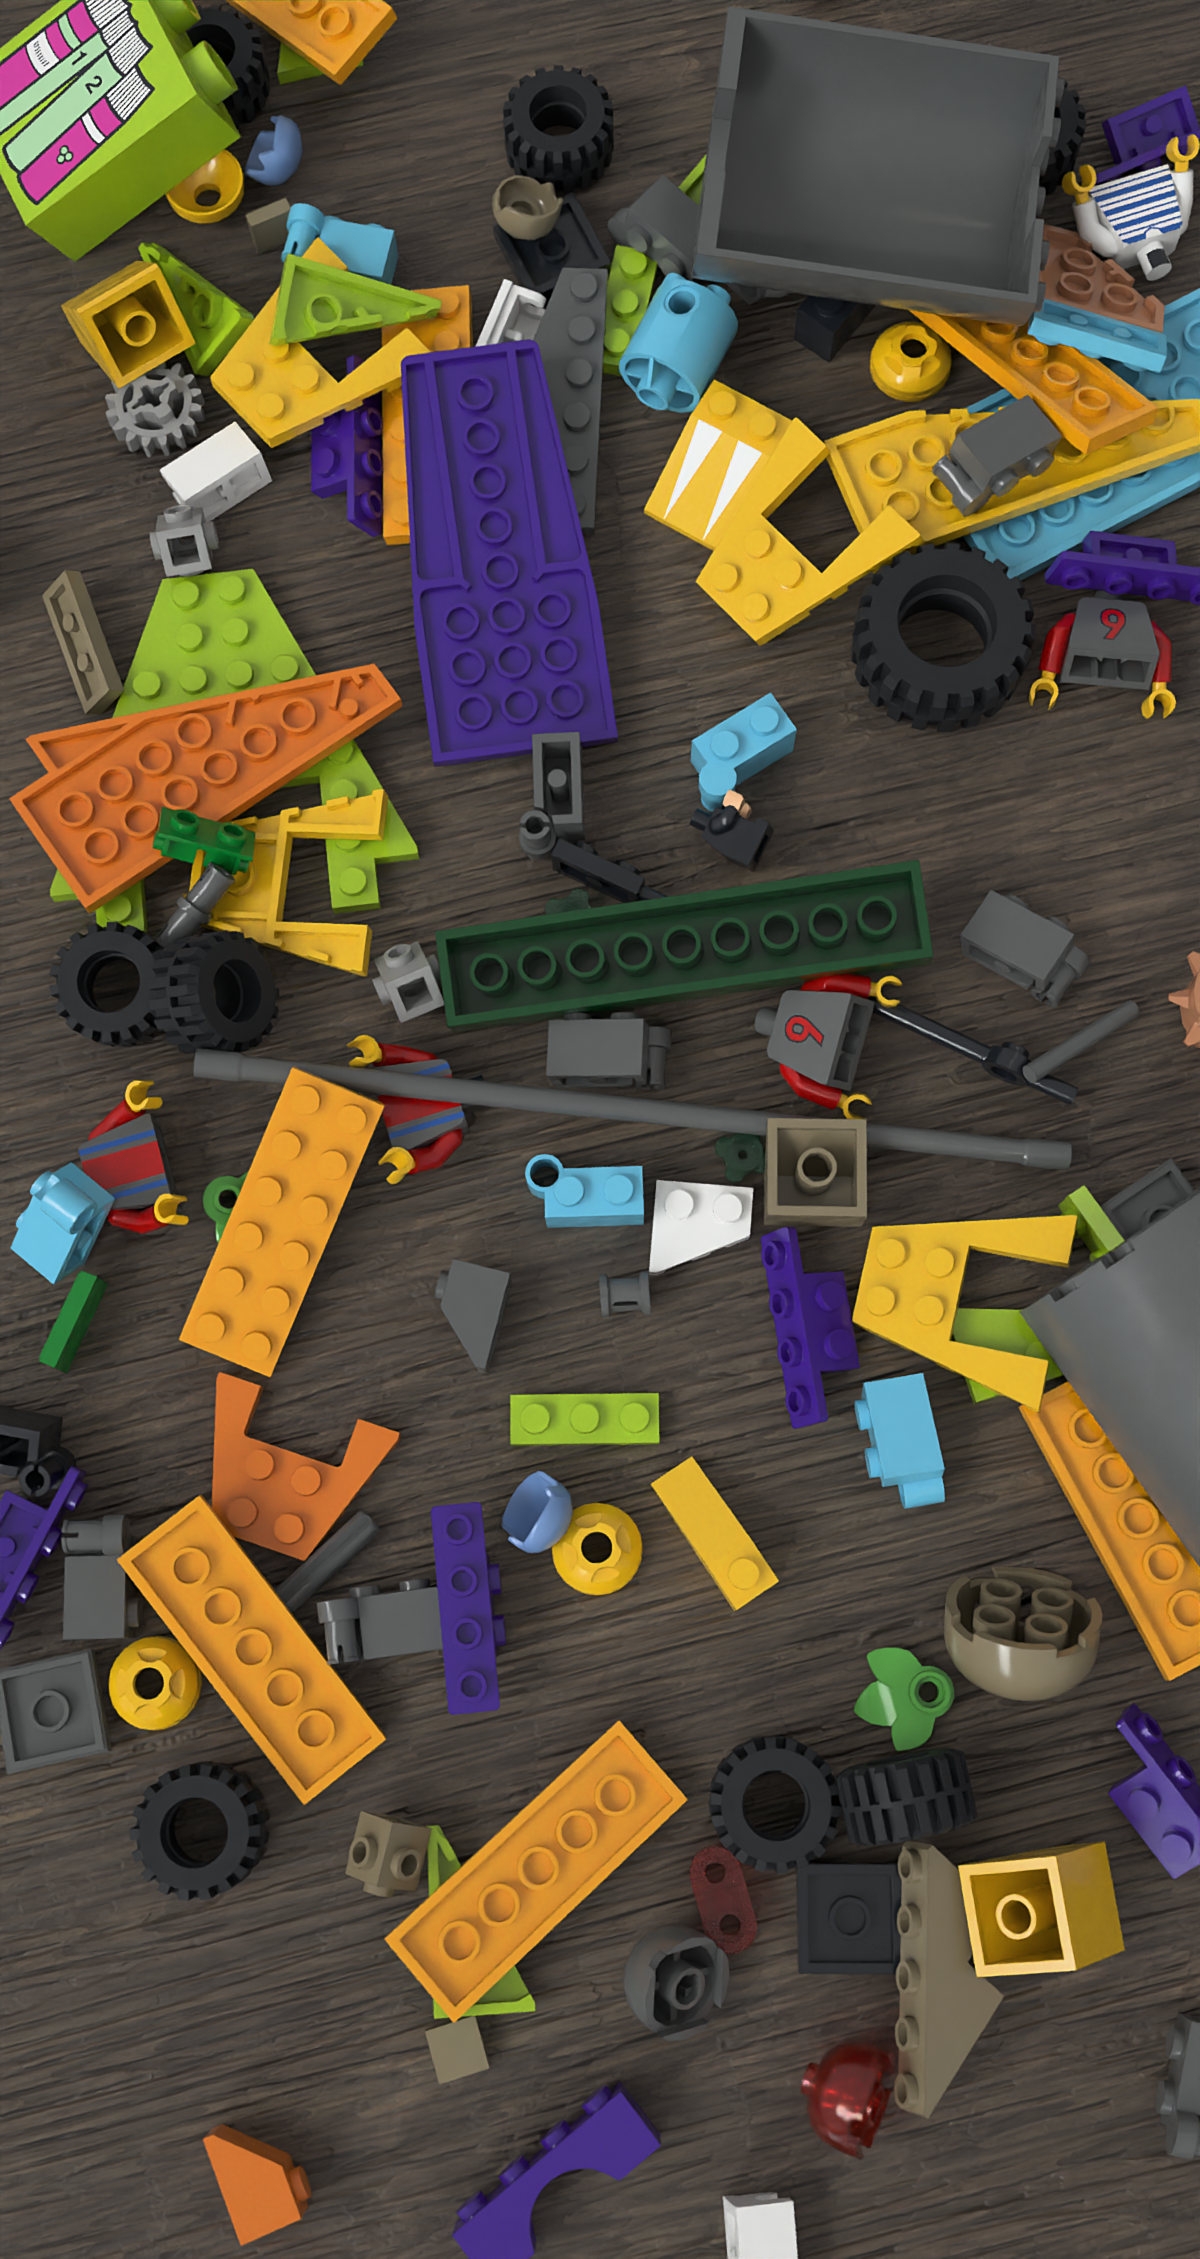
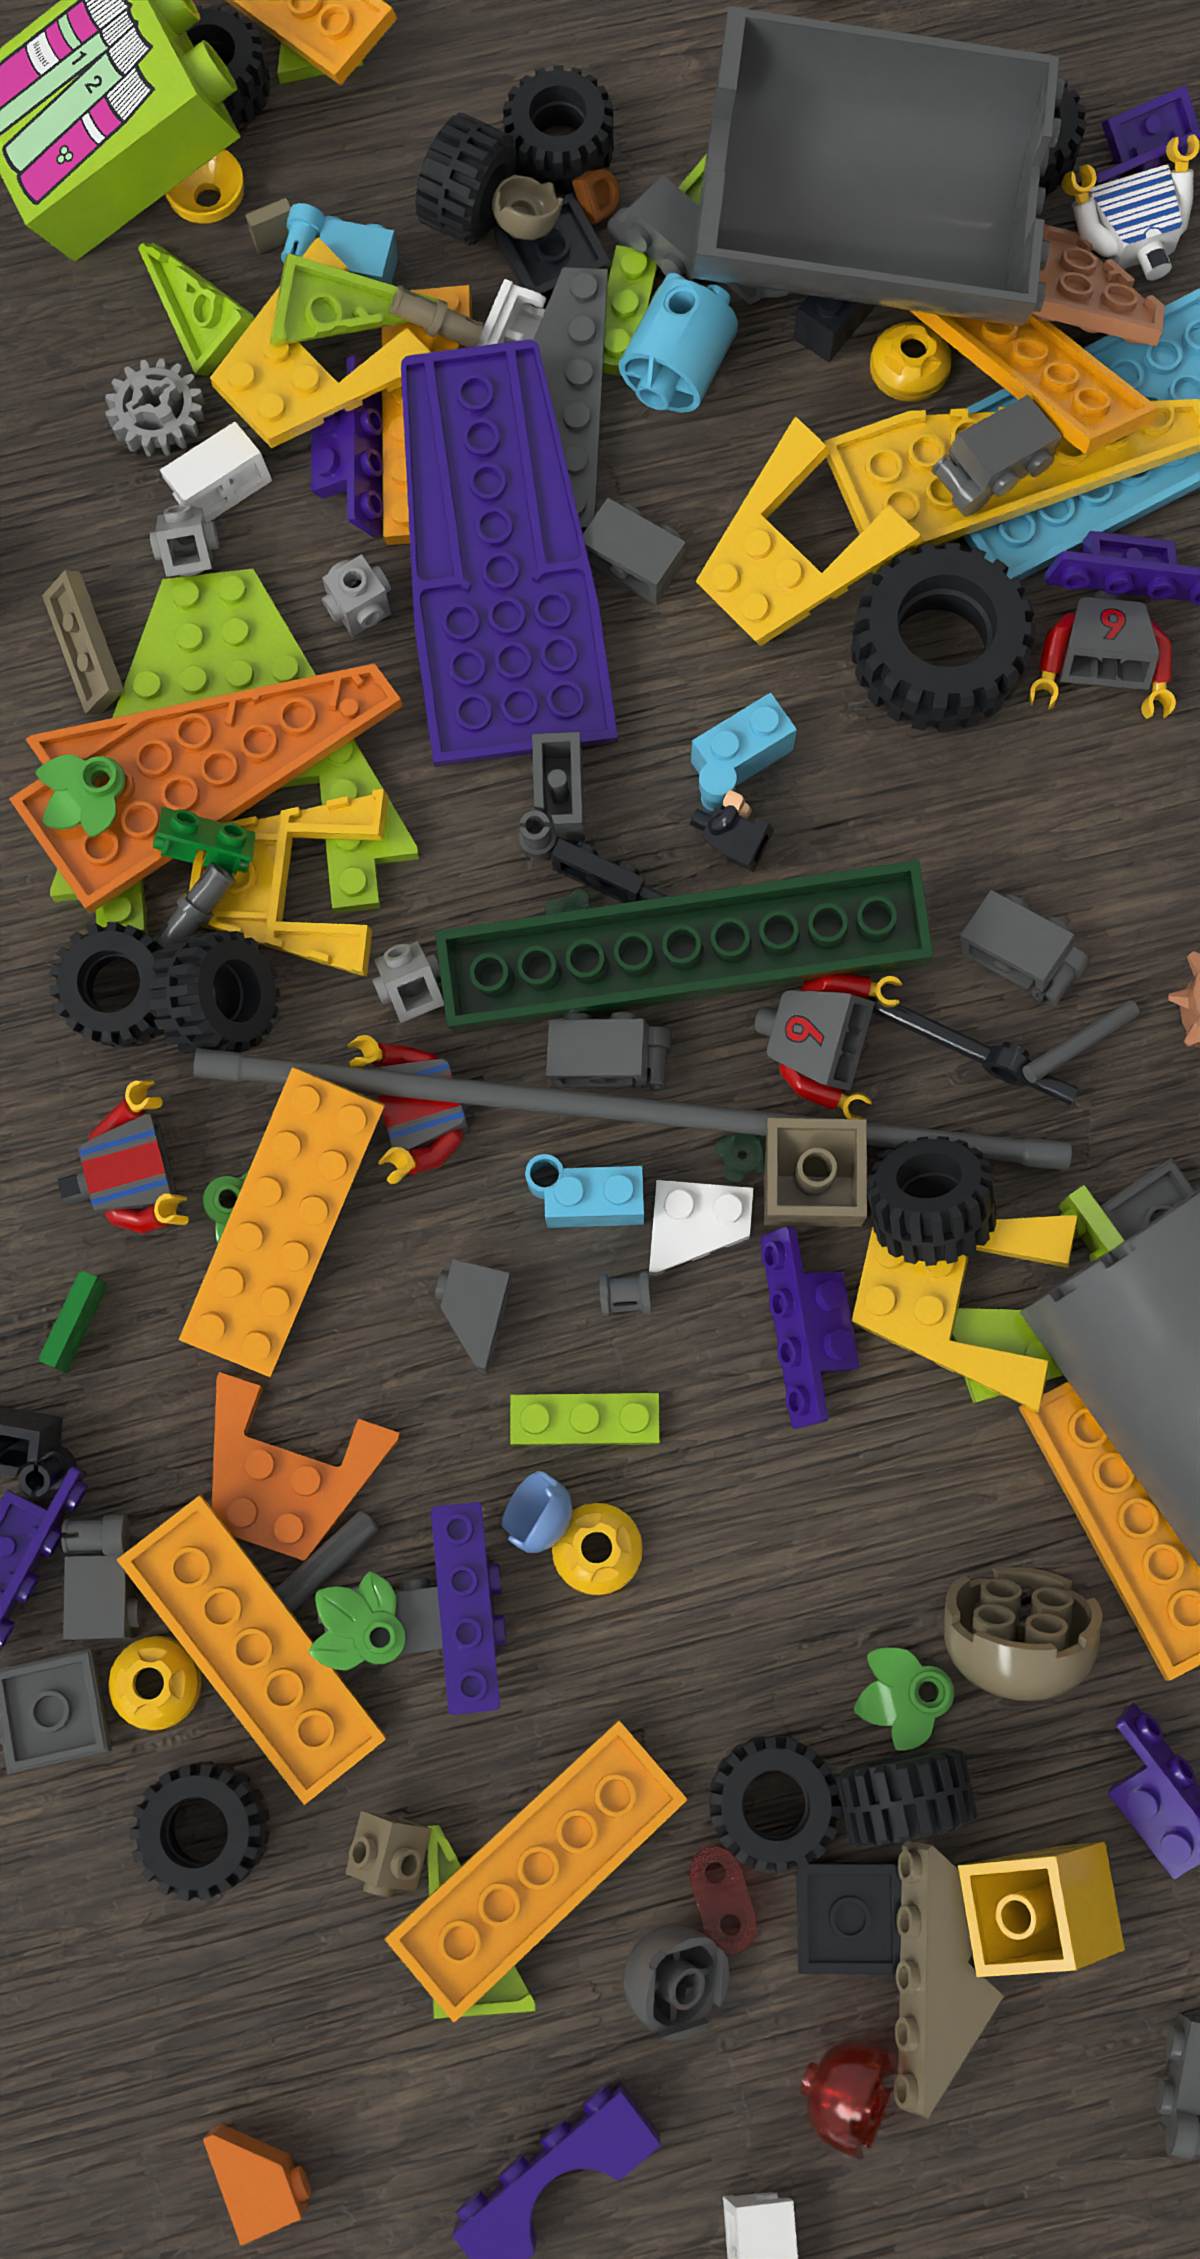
medium azure hinge [10,1162,115,1285] -> none
yellow slope [61,261,196,389] -> none
medium blue hair [244,115,303,186] -> none
dark tan tile [425,2016,491,2085] -> none
yellow slope [644,379,792,551] -> none
yellow slope [651,1456,779,1611] -> none
medium azure hinge [854,1373,945,1509] -> none
medium azure plate [1028,298,1167,373] -> none
none -> bright green plate [35,754,125,838]
none -> bright green plate [309,1572,406,1671]
none -> light grey brick [322,554,391,637]
none -> dark tan pin [389,285,484,348]
none -> black tyre [415,112,517,246]
none -> dark orange tile [572,169,620,224]
none -> dark grey brick [583,498,686,605]
none -> black tyre [867,1136,997,1266]

